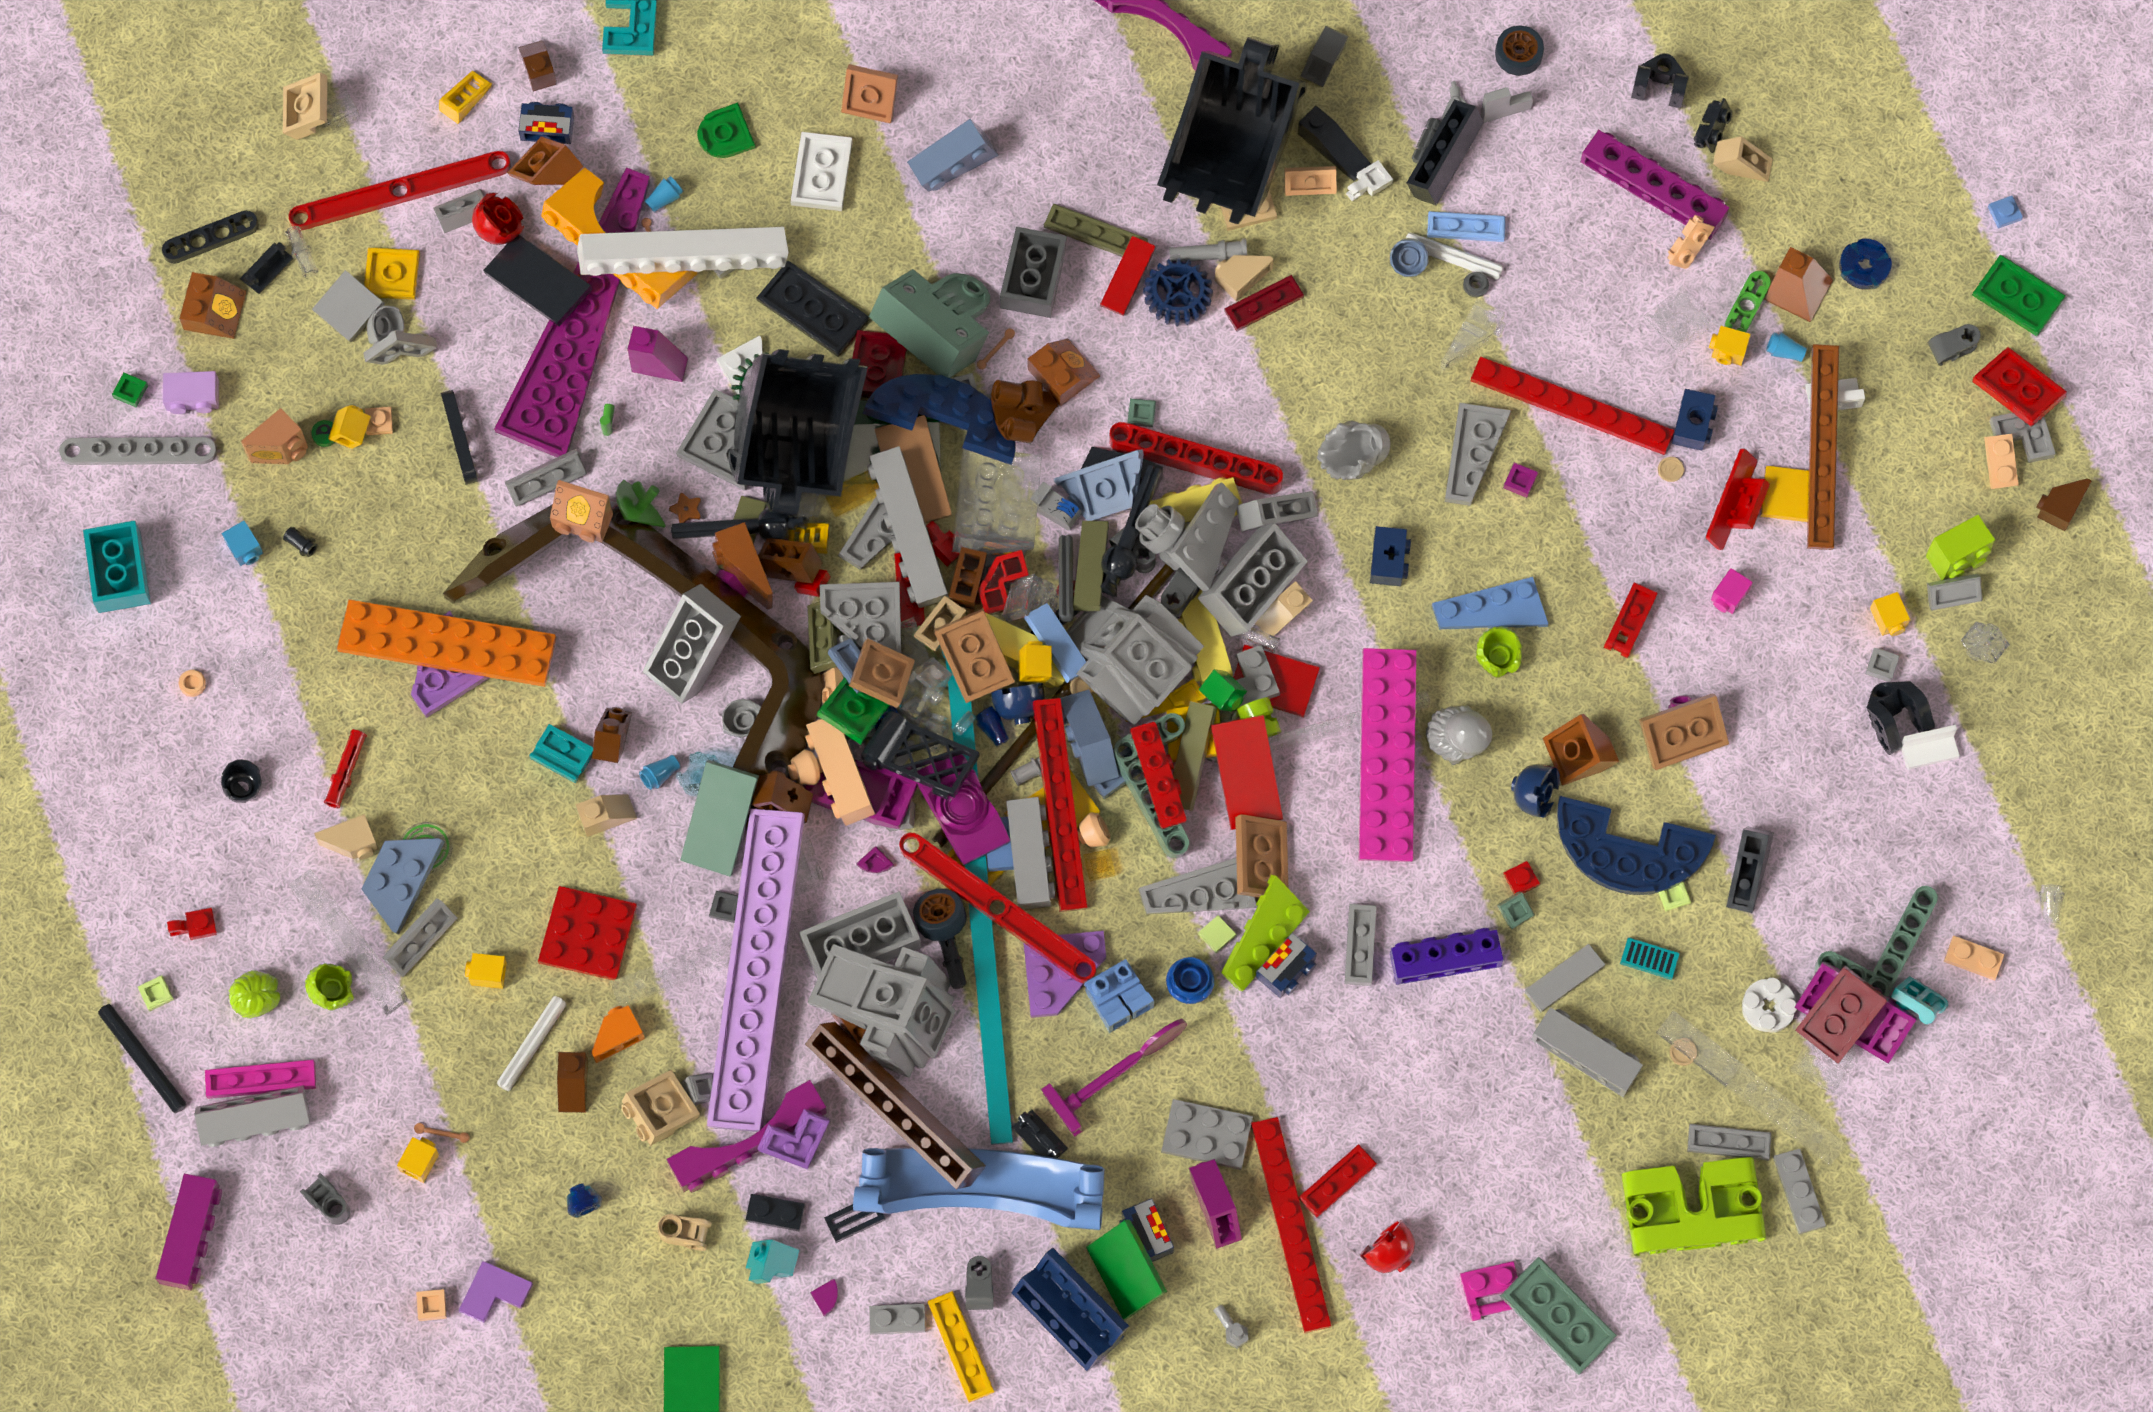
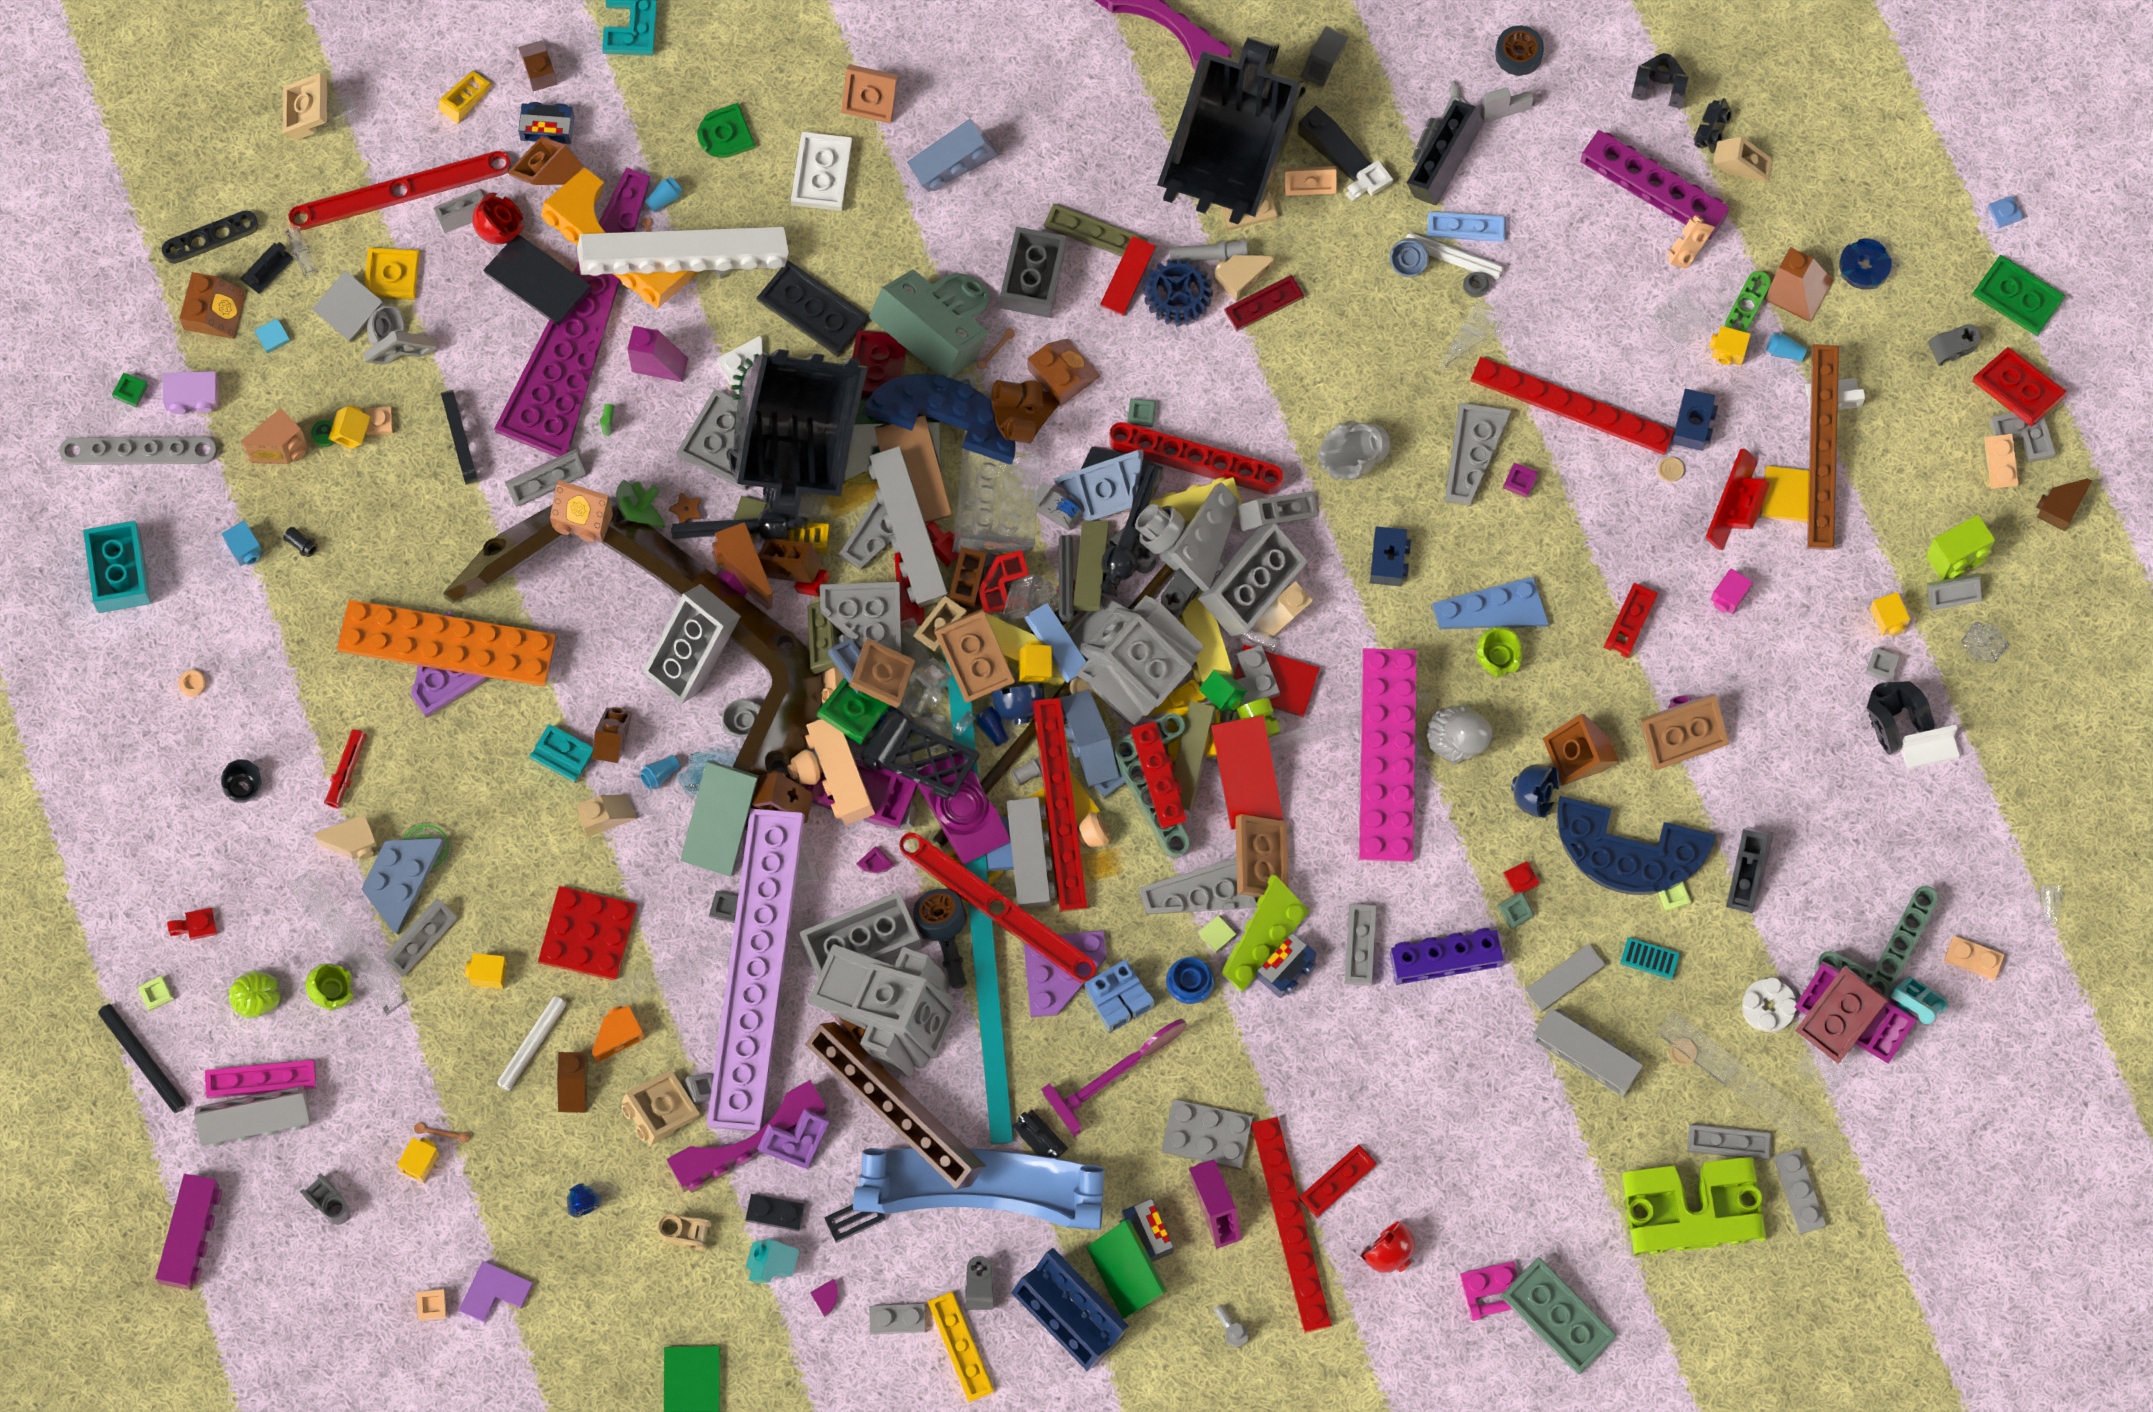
none -> medium azure tile [254,318,290,354]

